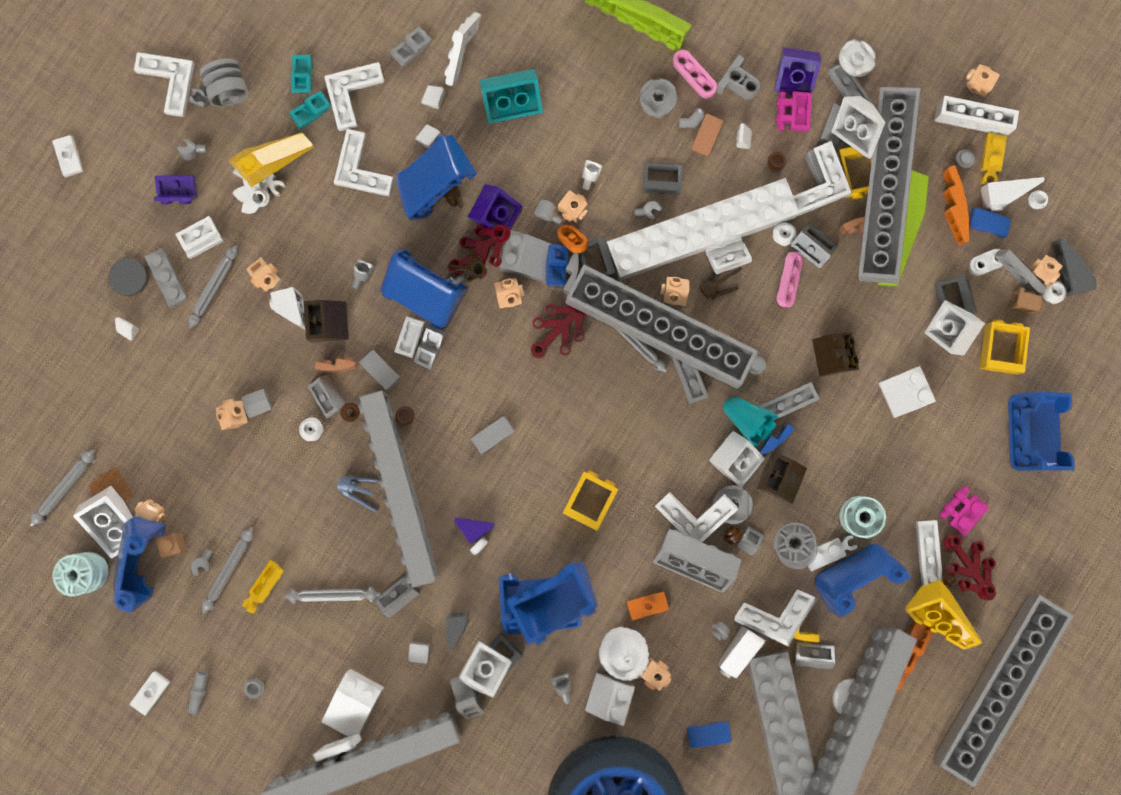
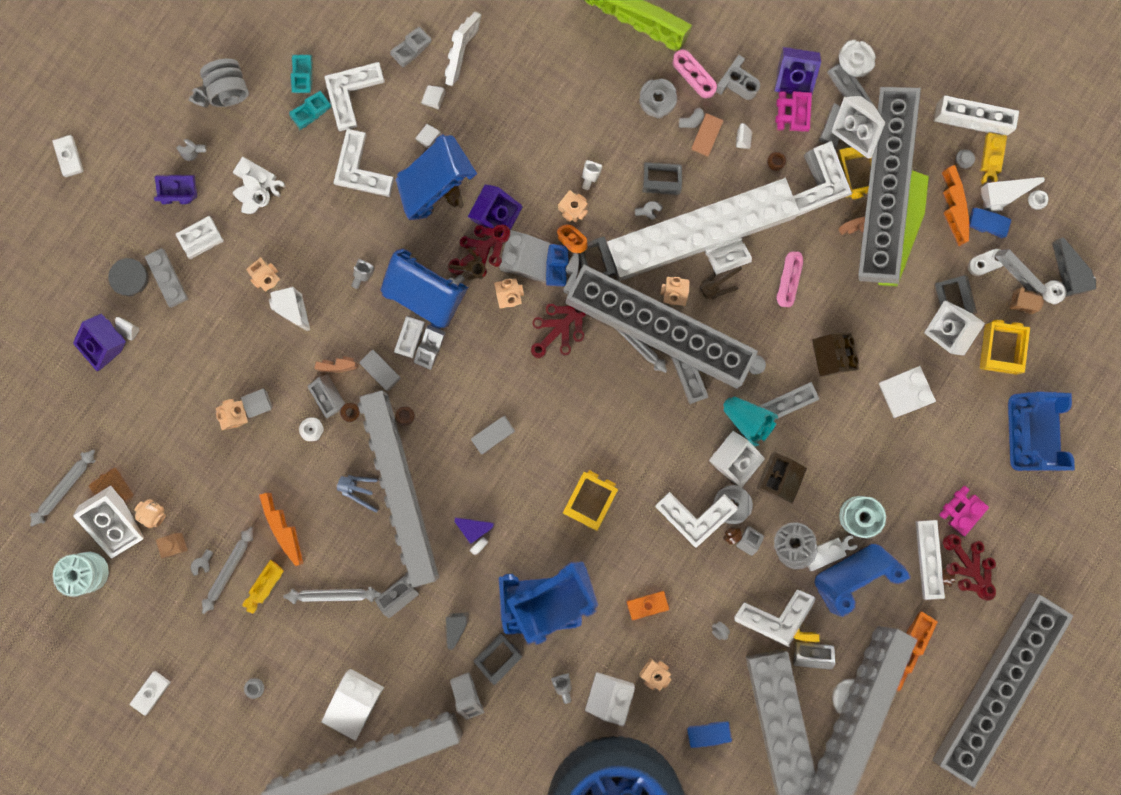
blue windscreen [113,517,166,613] -> none
white plate [134,52,195,117] -> none
light grey pin [187,671,209,714] -> none
light grey wheel [188,245,238,328] -> none
yellow wedge [229,133,314,188] -> none
dark brown slope [303,300,349,343] -> none
white plate [313,733,361,762] -> none
light grey slope [408,641,431,664] -> none
white slope [459,641,512,697] -> none
teal slope [479,69,543,124] -> none
light grey piece [534,200,563,224] -> none
white piece [599,627,649,681] -> none
light grey slope [652,529,742,593] -> none
white slope [717,626,765,678] -> none
blue slope [758,424,795,455] -> none
white plate [773,222,796,246] -> none
tile [790,223,838,269] -> none
yellow wedge [905,580,982,650] -> none
light nougat brick [964,64,1000,97] -> none
light nougat brick [1031,255,1062,287] -> none
none -> dark purple slope [73,313,126,371]
none -> orange slope [259,493,304,566]

